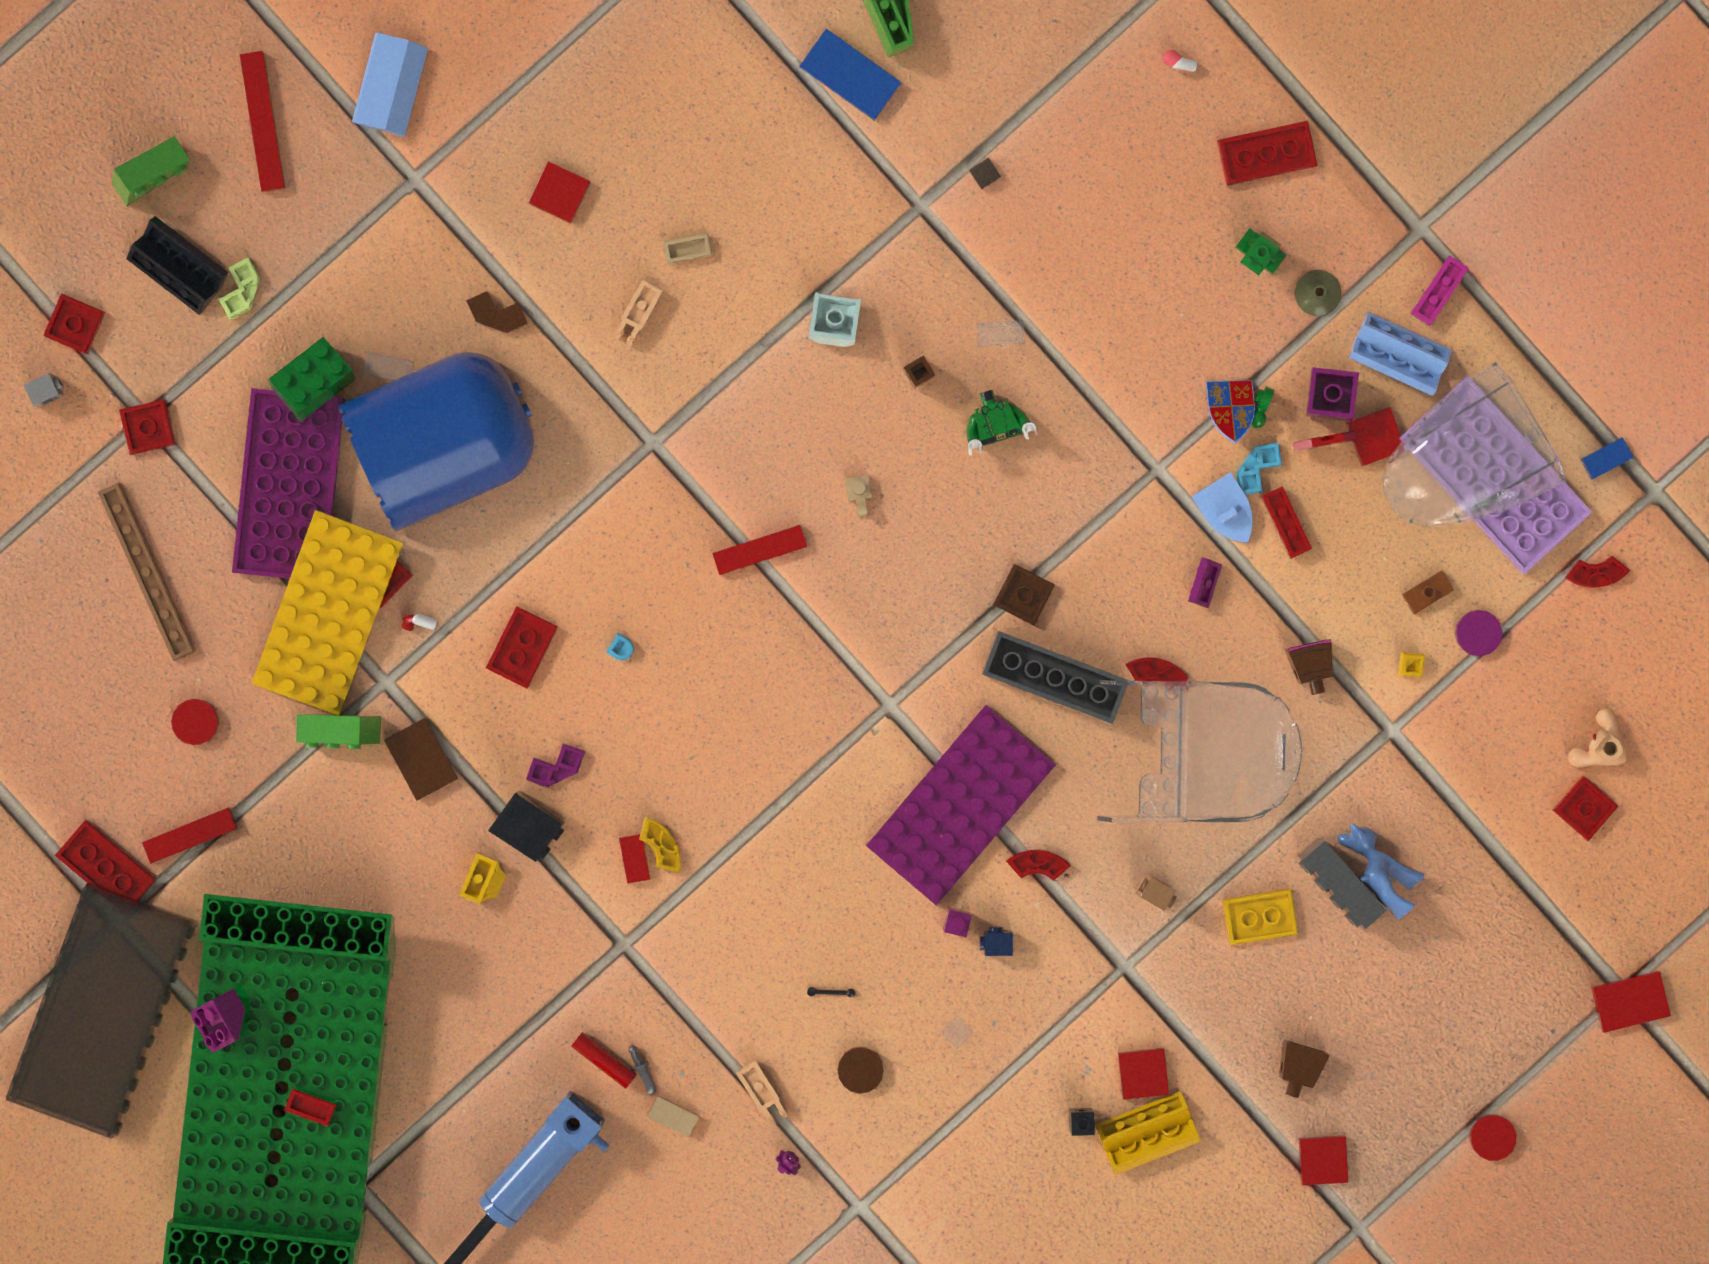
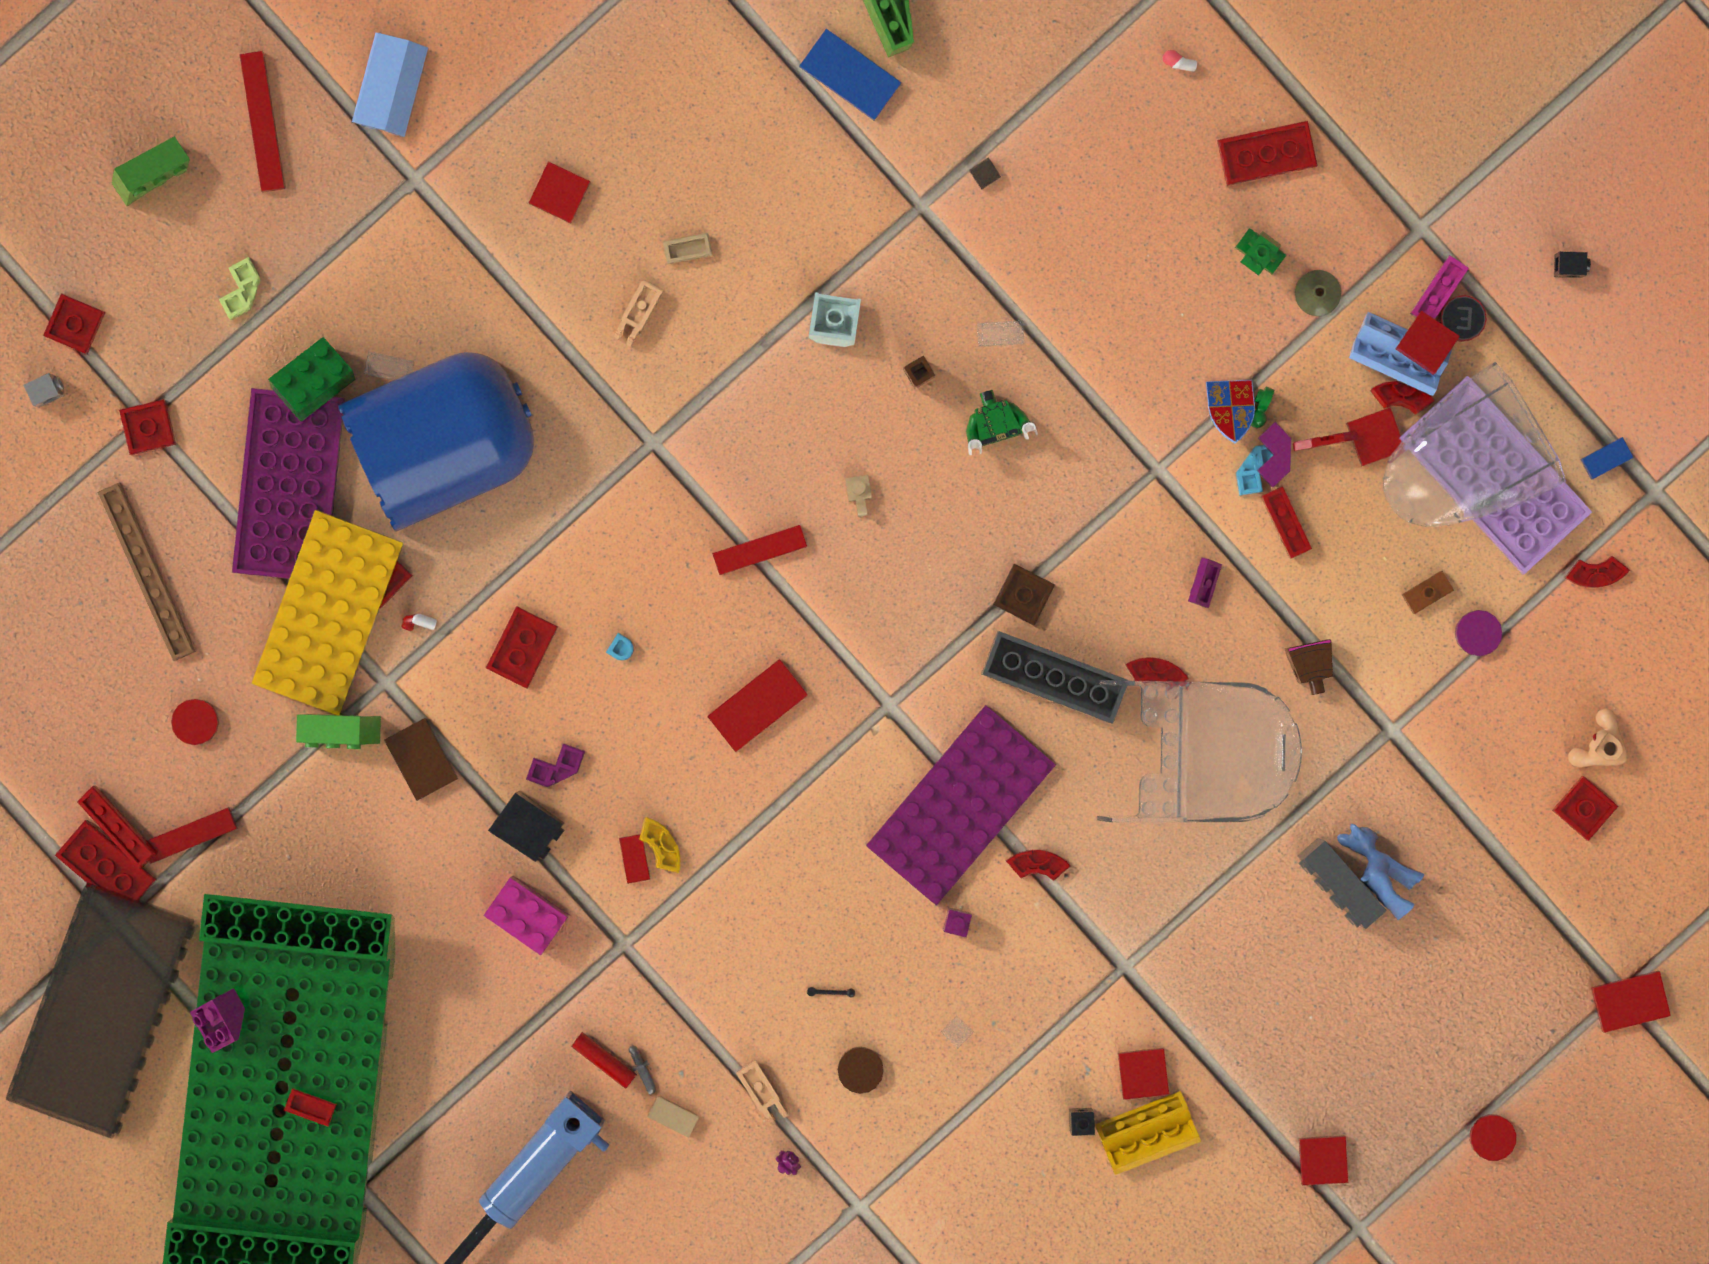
black slope [126,216,229,315] -> none
yellow slope [459,852,506,904] -> none
reddish brown tile [466,291,528,334] -> none
dark blue brick [979,927,1013,956] -> none
medium nougat brick [1136,874,1177,911] -> none
light blue shield [1191,472,1253,543] -> none
yellow tile [1222,888,1298,945] -> none
reddish brown torso [1279,1039,1329,1098] -> none
magenta brick [1306,367,1359,422] -> none
yellow tile [1398,652,1425,677] -> none
none -> red tile [77,785,157,869]
none -> dark pink brick [483,876,569,956]
none -> red tile [707,659,808,752]
none -> magenta tile [1257,422,1291,488]
none -> red tile [1370,381,1435,415]
none -> red tile [1395,310,1460,375]
none -> black tile [1439,295,1487,342]
none -> black brick [1554,251,1591,278]

